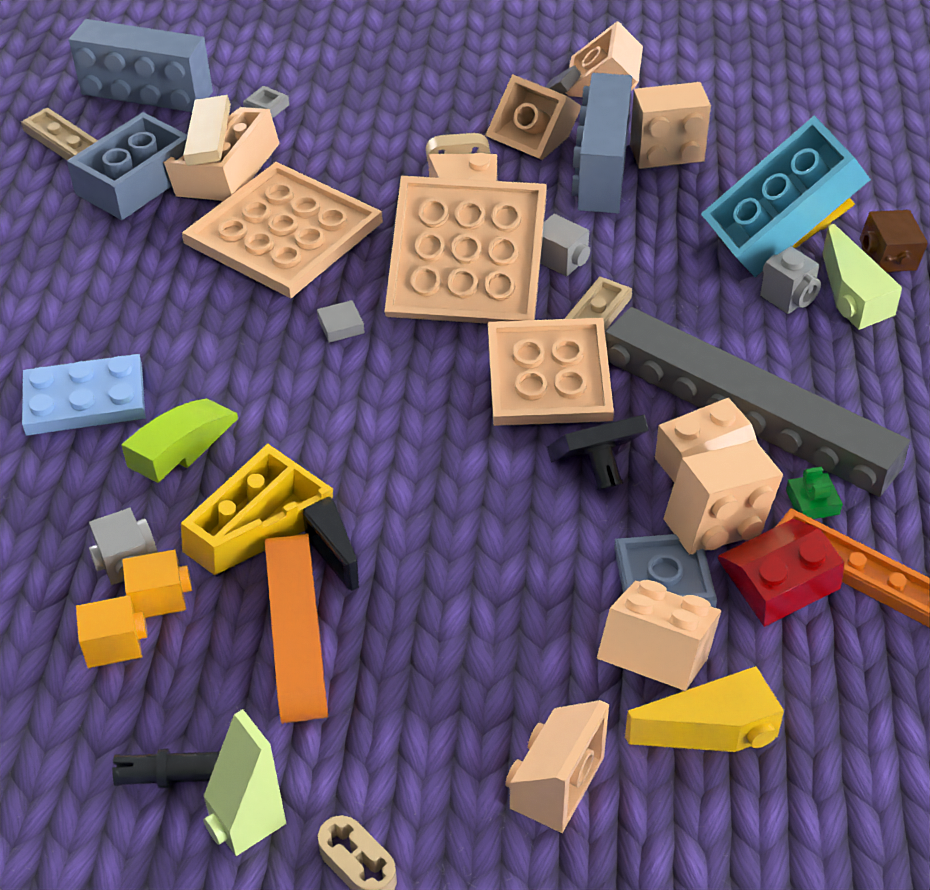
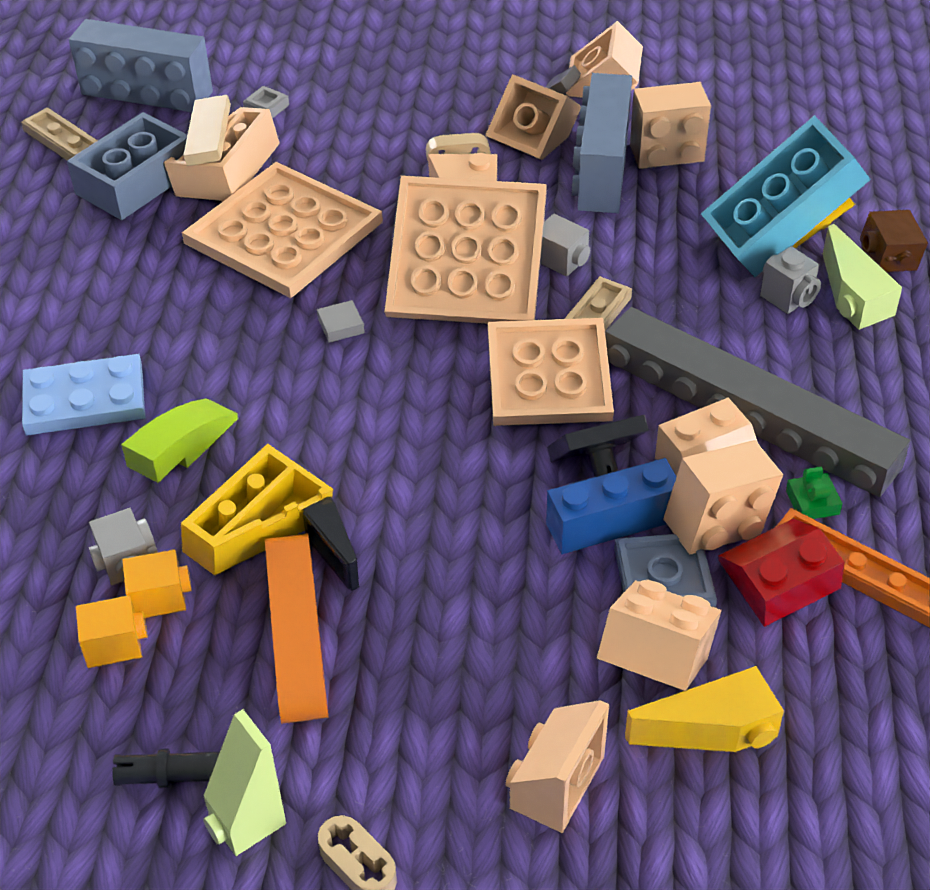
none -> blue brick [546,458,677,554]

